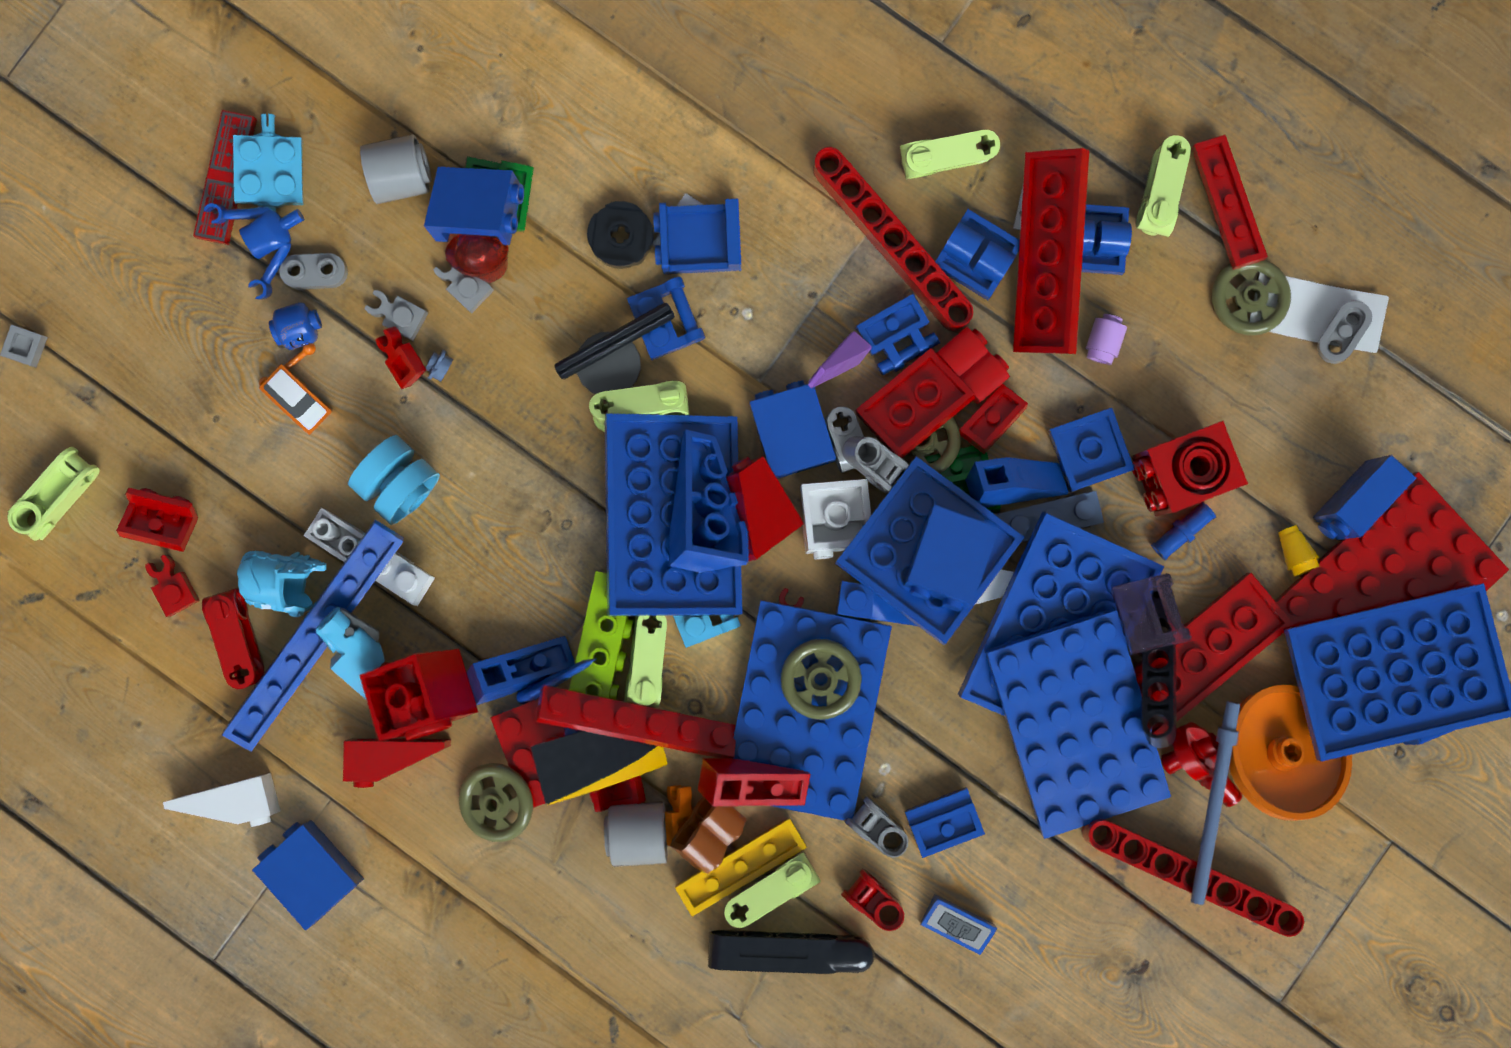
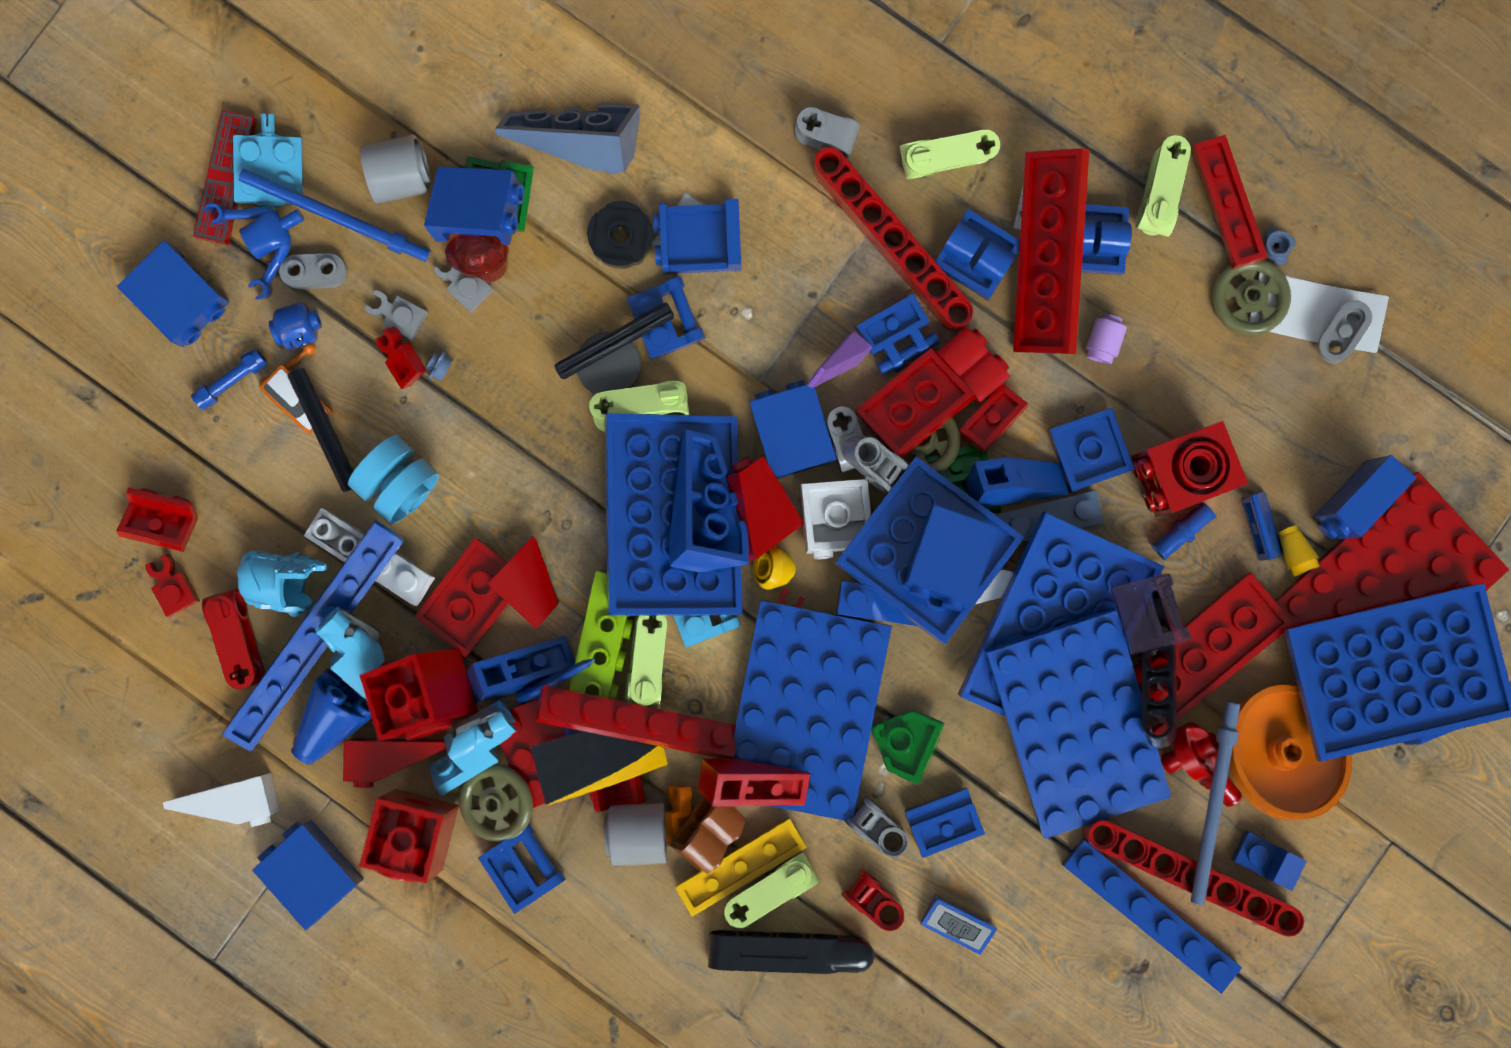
light grey plate [0,324,48,368] -> none
yellowish green piece [7,447,100,541] -> none
olive plate [781,639,862,720] -> none
none -> blue panel [116,240,229,347]
none -> blue bar [191,348,268,410]
none -> blue bar [238,168,431,262]
none -> black axle [287,368,353,492]
none -> blue cone [291,668,372,764]
none -> red brick [359,789,459,884]
none -> red plate [414,538,509,657]
none -> medium azure plate [429,701,518,796]
none -> blue plate [478,823,566,914]
none -> red slope [487,536,559,629]
none -> sand blue wedge [495,104,640,174]
none -> yellow cone [753,546,796,590]
none -> light grey piece [794,107,860,159]
none -> green plate [871,709,945,785]
none -> blue plate [1061,839,1242,994]
none -> blue slope [1231,830,1307,891]
none -> blue slope [1241,492,1283,561]
none -> sand blue plate [1263,227,1296,266]

